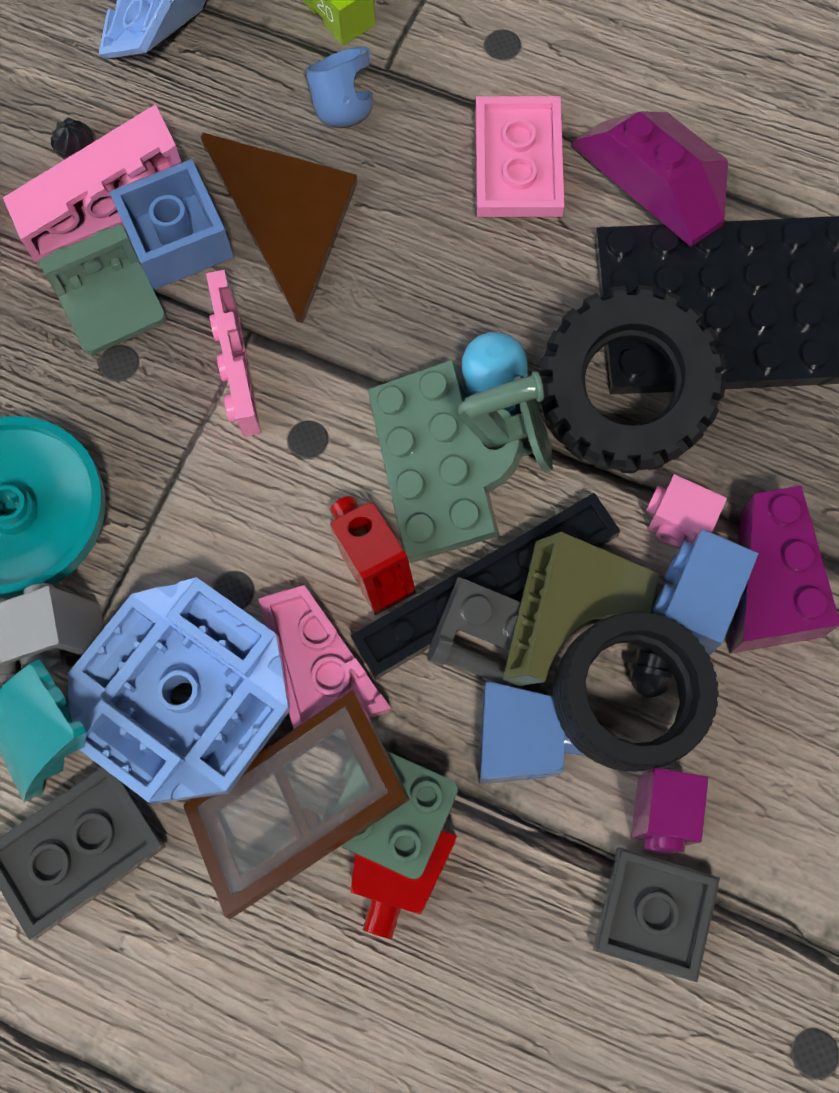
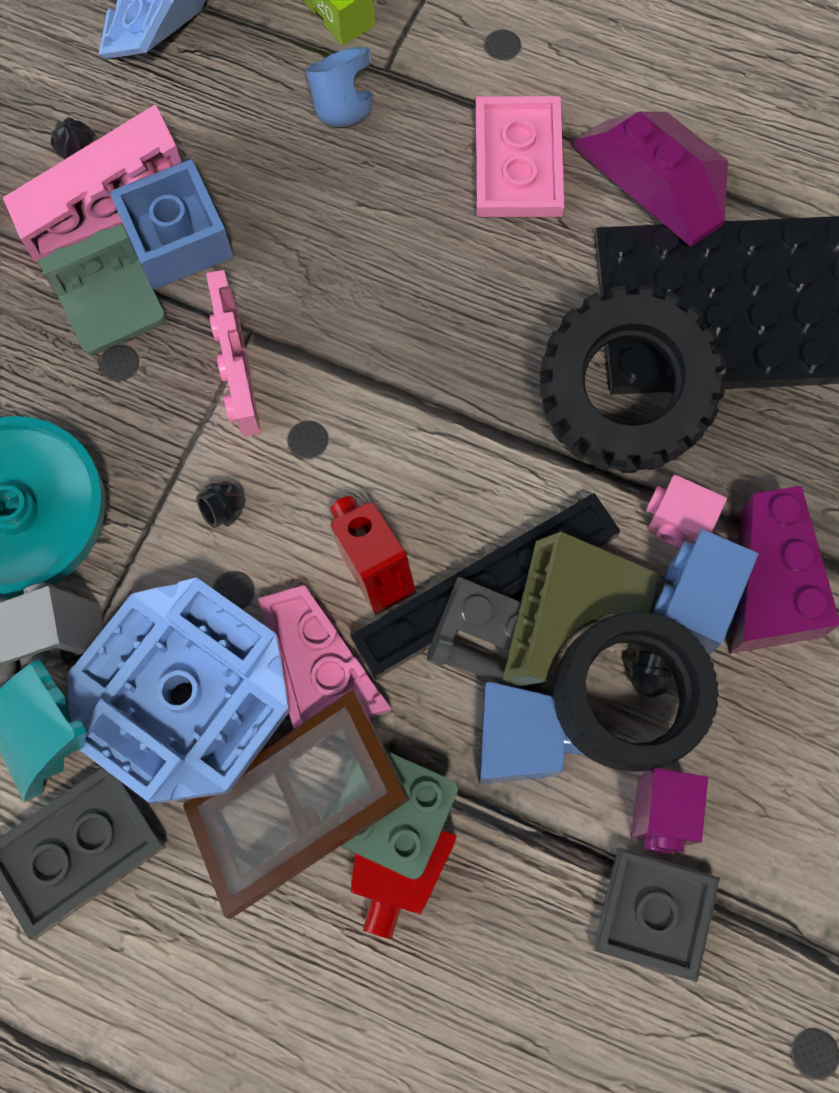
reddish brown tile [201,133,357,323] -> none
sand green plate [368,360,553,563] -> none
medium azure helmet [462,332,528,416] -> none
none -> black plate [196,481,245,528]

